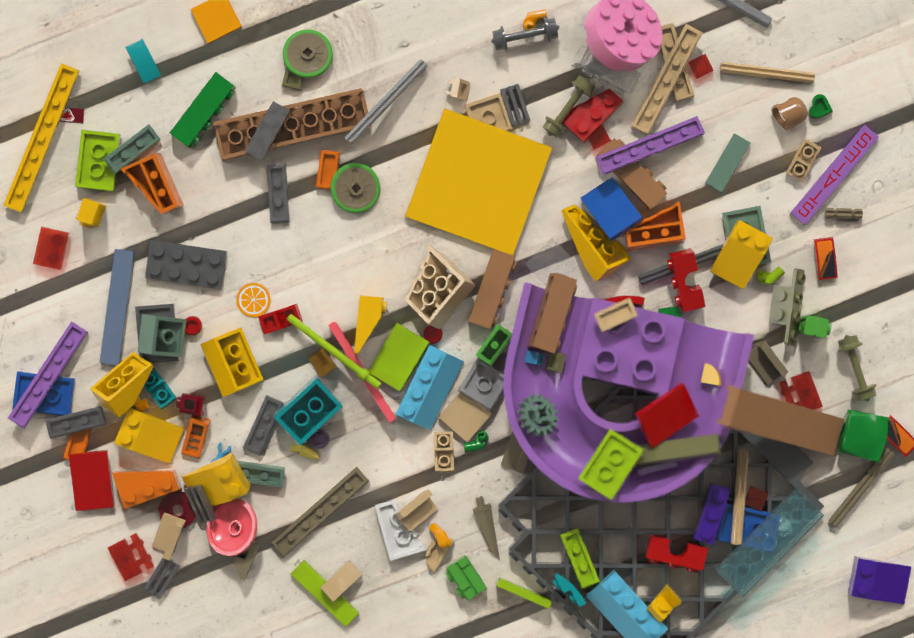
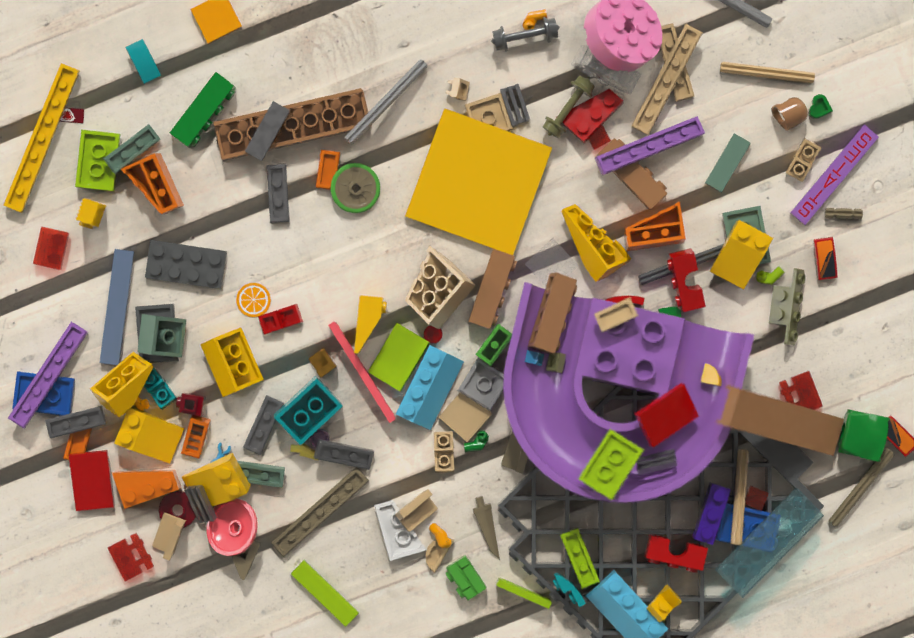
flat silver tile [144,558,180,599] -> none
red tile [185,316,203,335] -> none
olive tile [282,67,304,91] -> none
dark tan wheel [283,29,333,78] -> none
lime bar [287,314,382,389] -> none
tan slope [320,560,362,601] -> none
sand green gear [517,394,559,437] -> none
blue tile [581,177,643,241] -> none
olive tile [634,434,721,467] -> none
clear red tile [688,54,714,80] -> none
dark tan panel [749,341,788,385] -> none
bright green brick [798,315,832,338] -> none
olive piece [838,335,877,402] -> none
dark purple slope [848,556,911,604] -> none
none -> flat silver tile [314,439,374,470]

